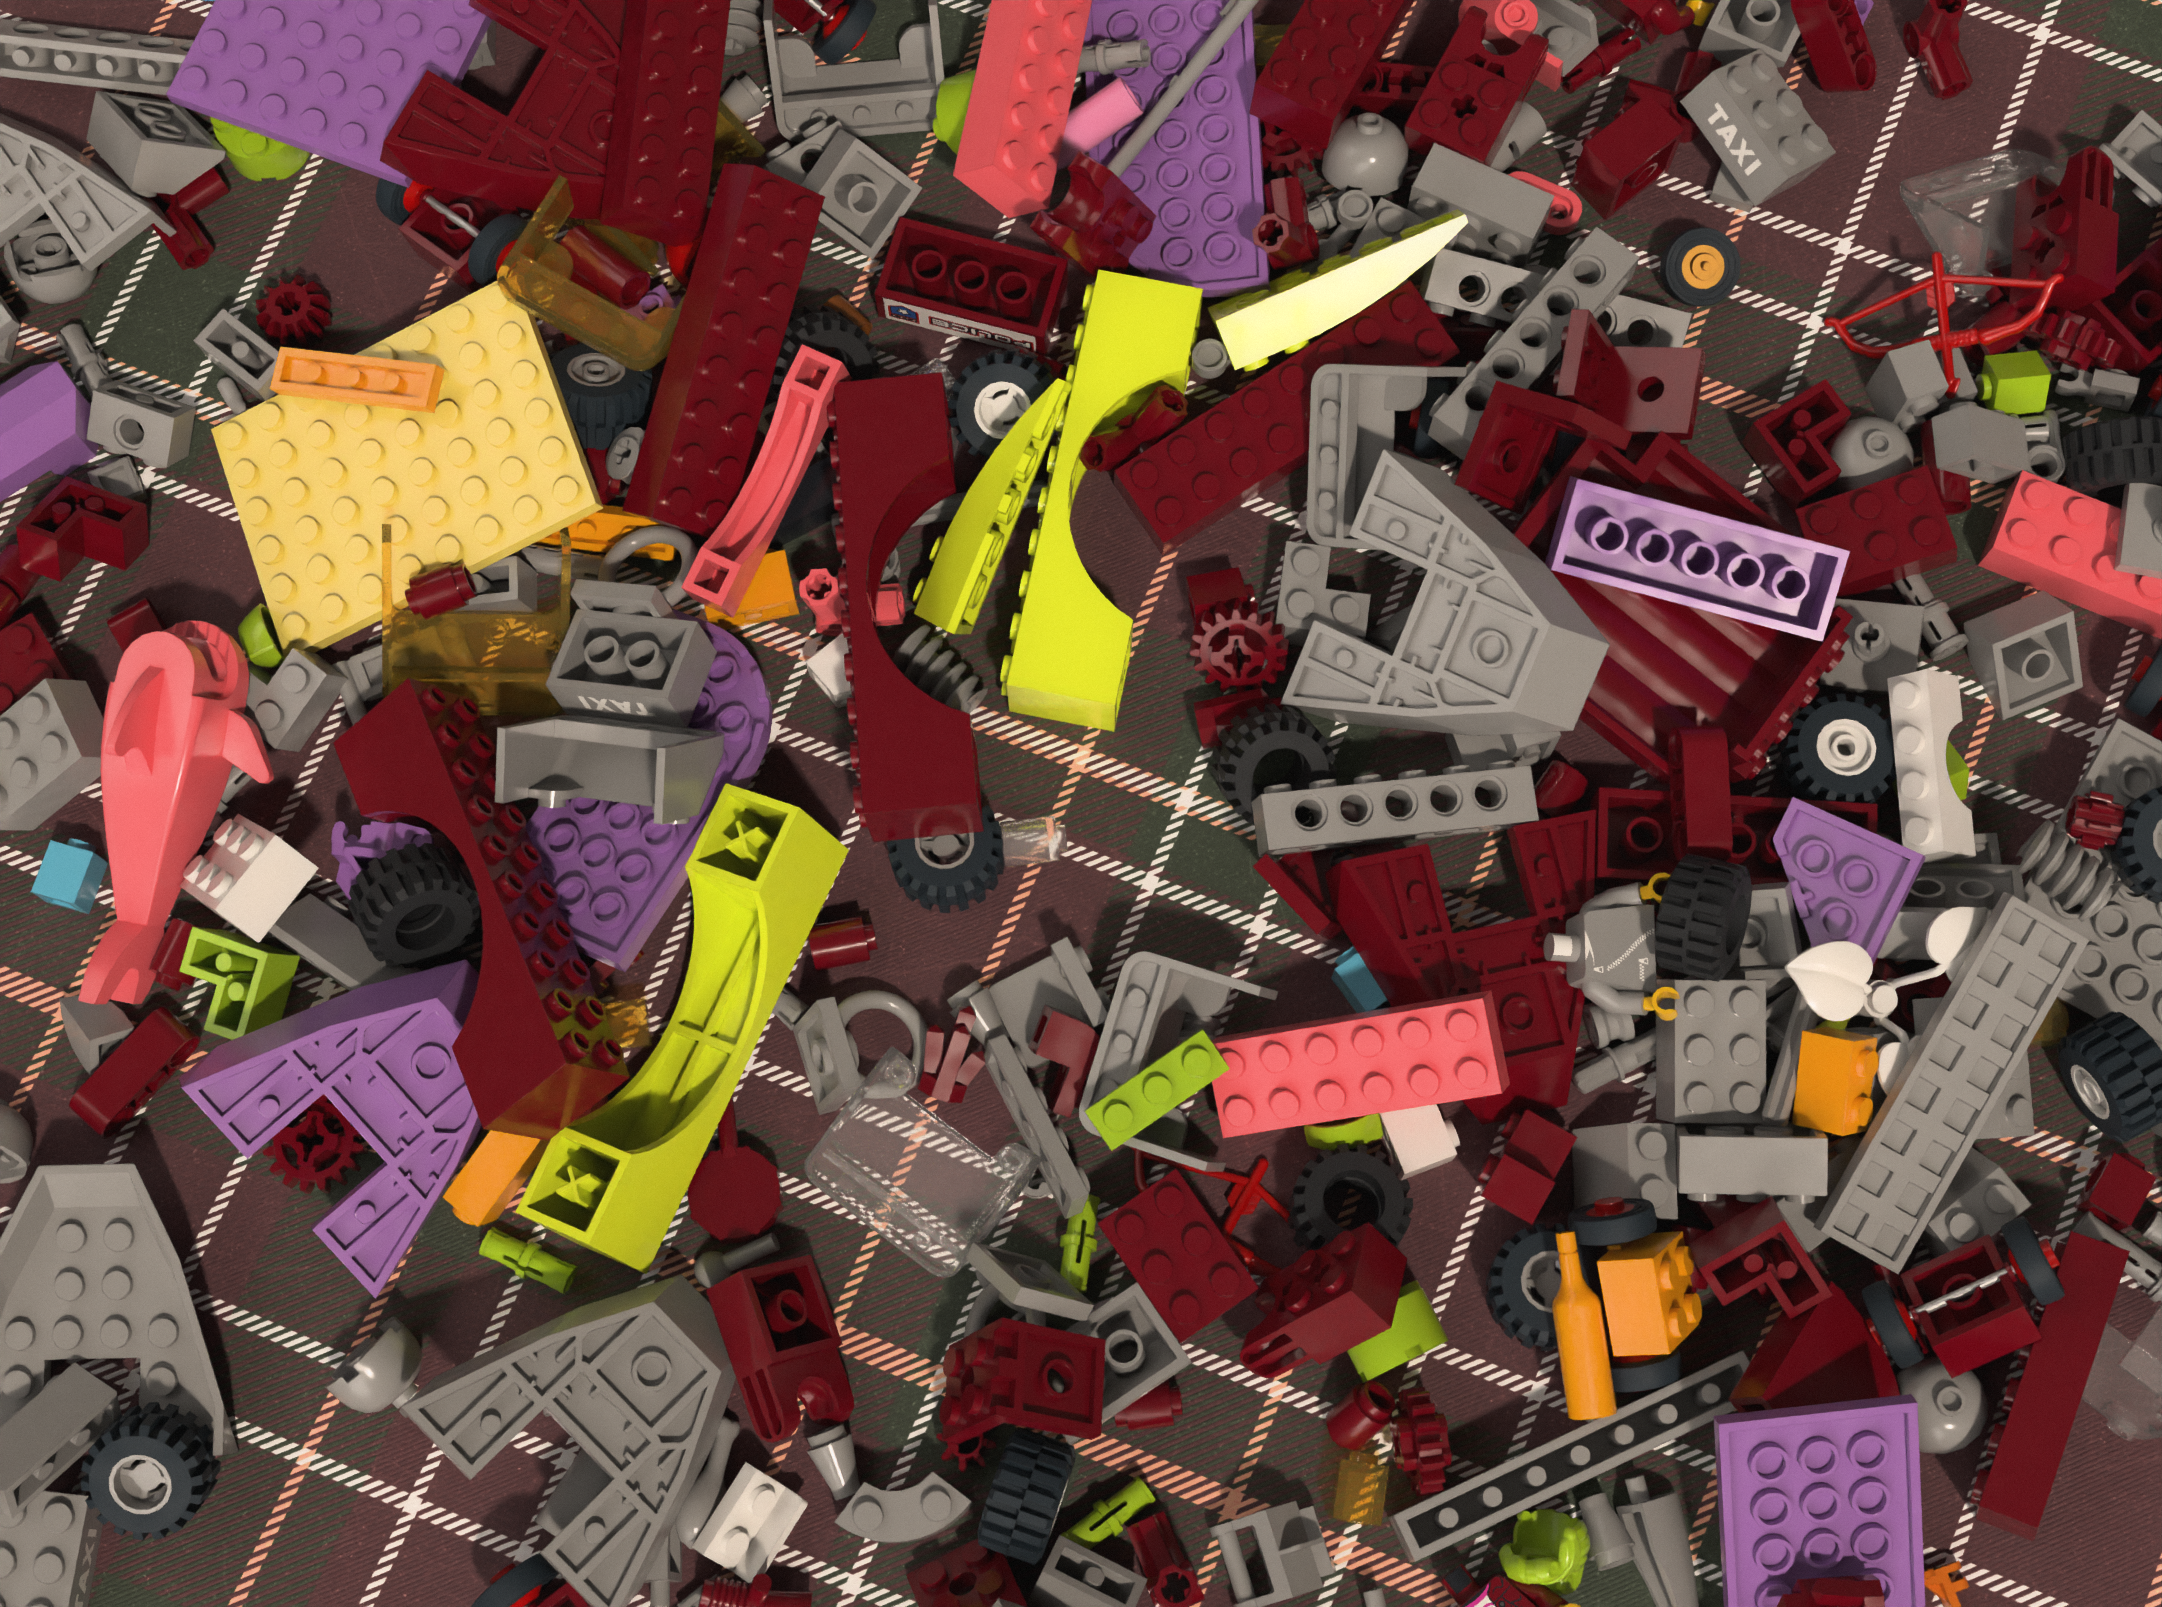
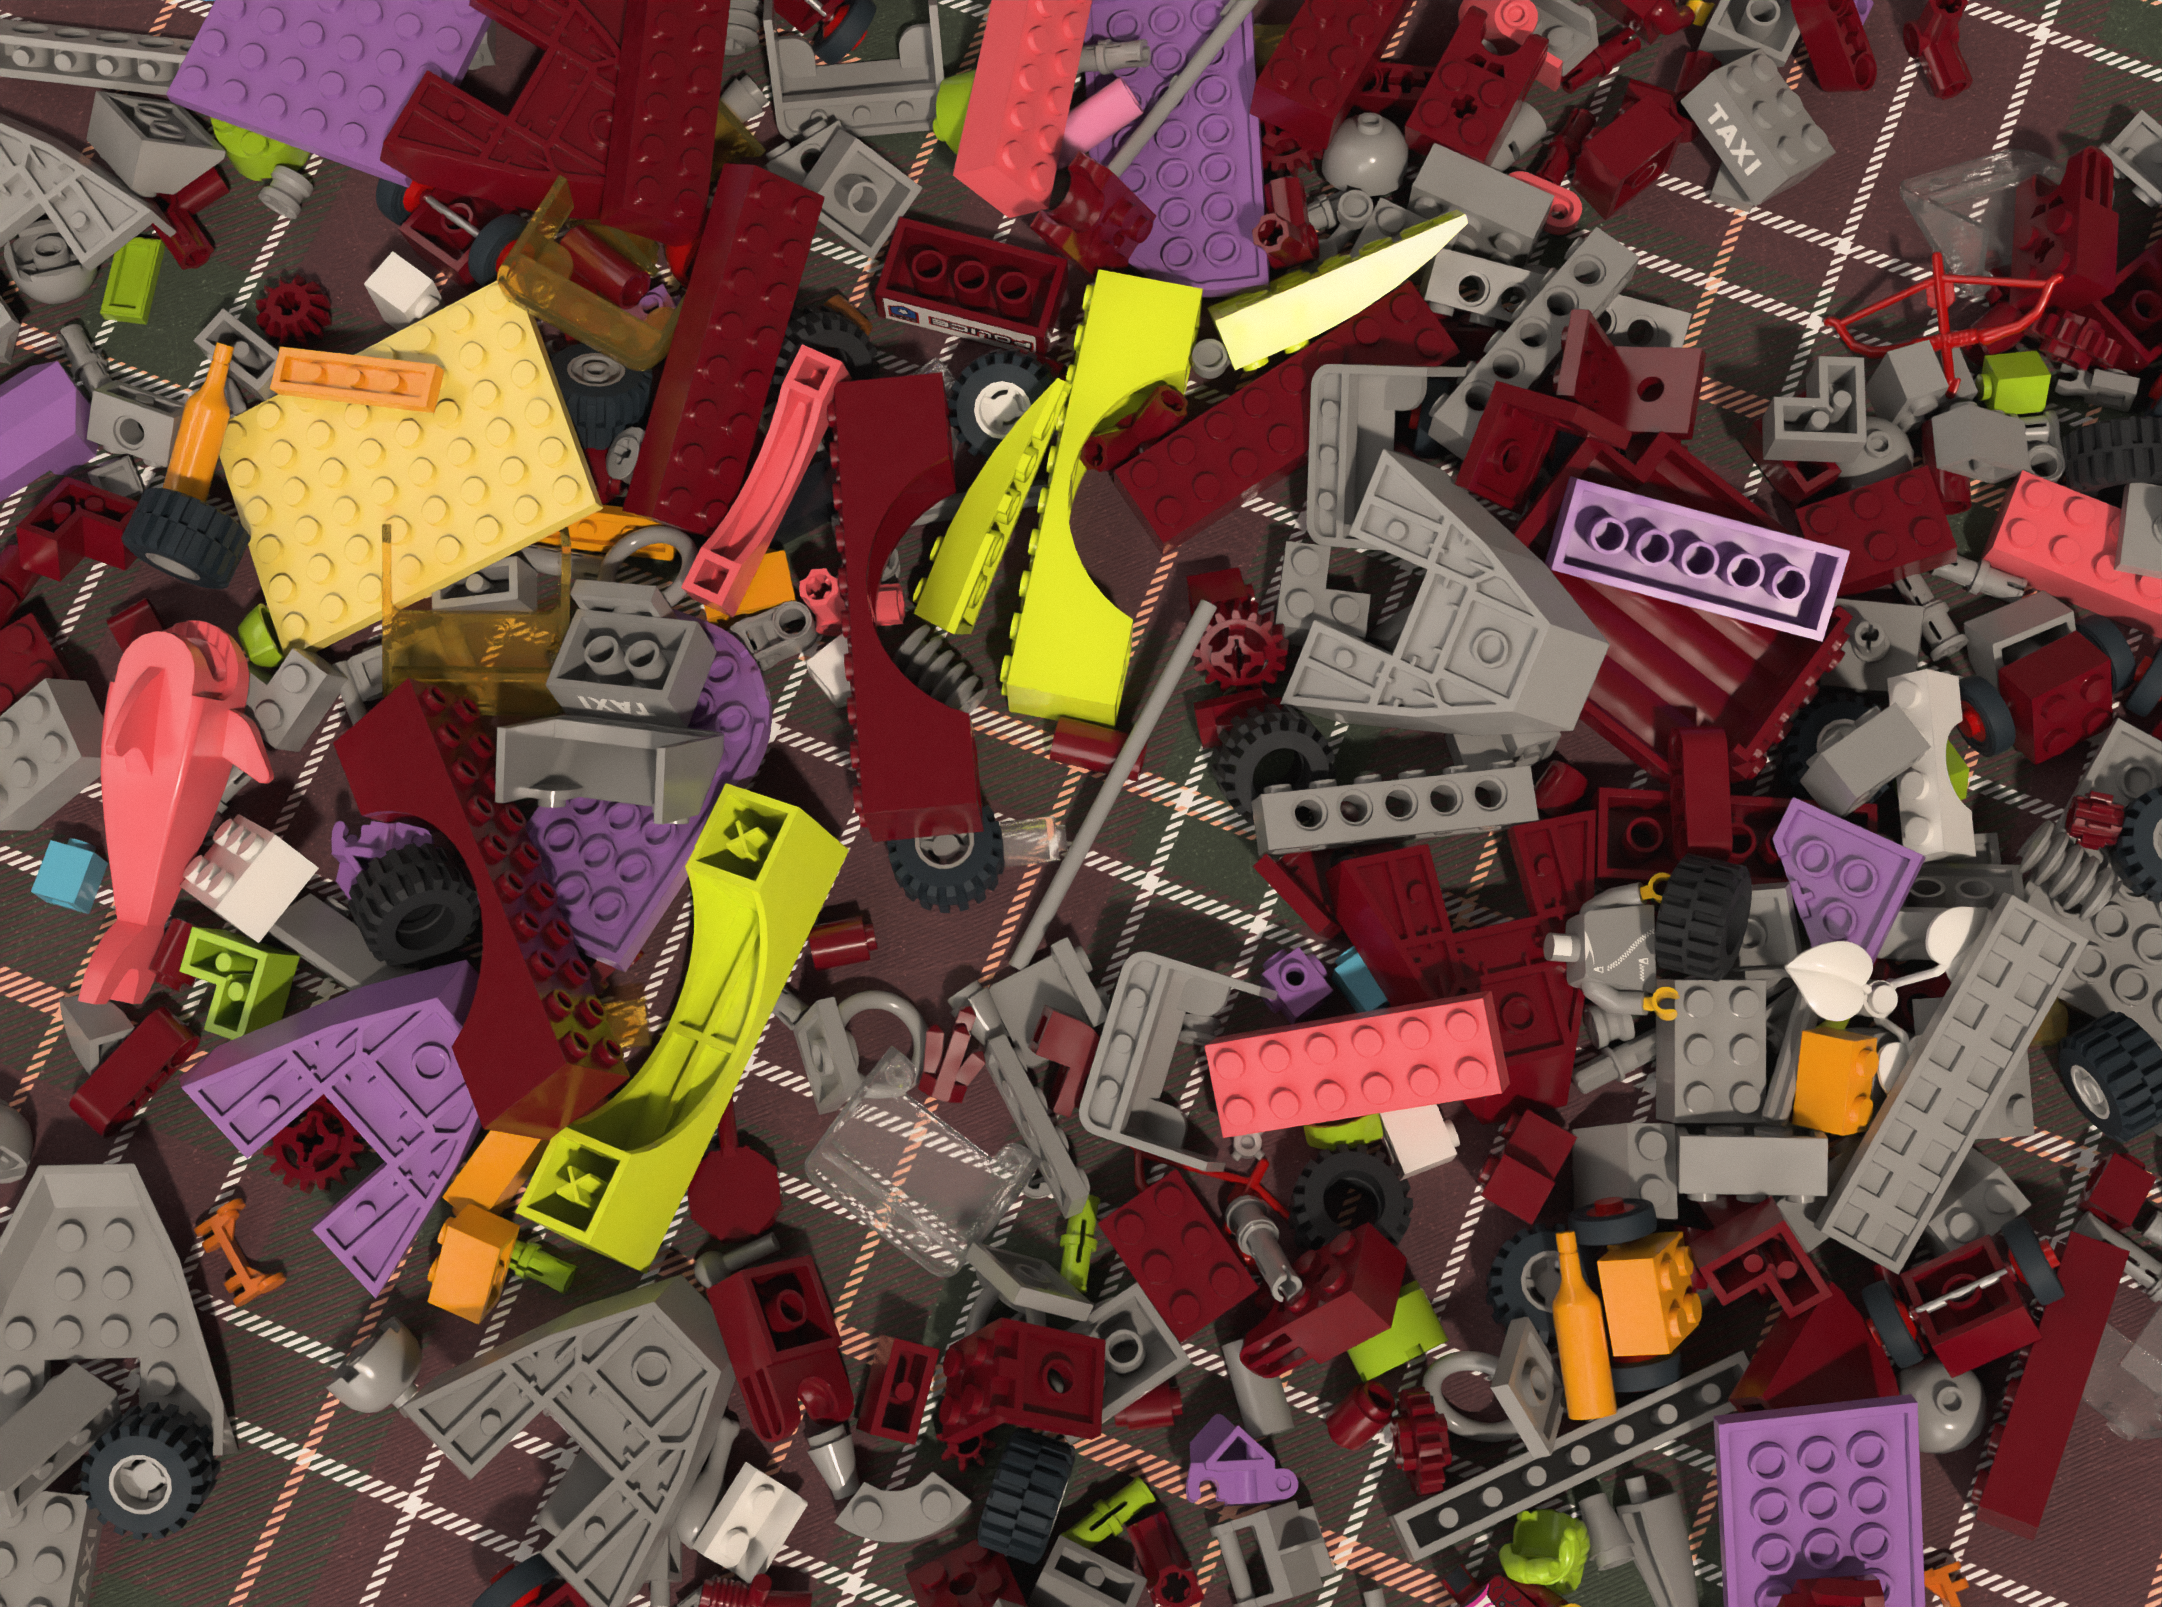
dark red brick [405,562,477,621] -> none
lime plate [1083,1029,1230,1151] -> none
clear yellow brick [1329,1452,1389,1527] -> none
black wheel [1660,227,1741,307] -> none
none -> lime tile [100,237,165,325]
none -> black wheel [121,488,251,589]
none -> light orange piece [162,342,234,503]
none -> orange piece [194,1198,287,1307]
none -> light grey wheel [258,165,314,219]
none -> white brick [364,251,446,331]
none -> light orange brick [427,1203,520,1325]
none -> light grey piece [727,601,818,672]
none -> dark red brick [856,1334,940,1445]
none -> light grey piece [1008,599,1217,970]
none -> dark red pin [1050,716,1149,782]
none -> medium lavender piece [1186,1414,1298,1507]
none -> light grey pin [1222,1339,1295,1440]
none -> light grey pin [1225,1195,1302,1302]
none -> light grey piece [1231,1132,1265,1161]
none -> medium lavender brick [1260,947,1333,1024]
none -> light grey tile [1422,1317,1566,1459]
none -> dark red pin [1535,108,1596,186]
none -> light grey brick [1762,356,1867,463]
none -> light grey brick [1800,702,1931,819]
none -> light grey pin [1930,555,2027,603]
none -> dark red brick [1957,614,2136,765]

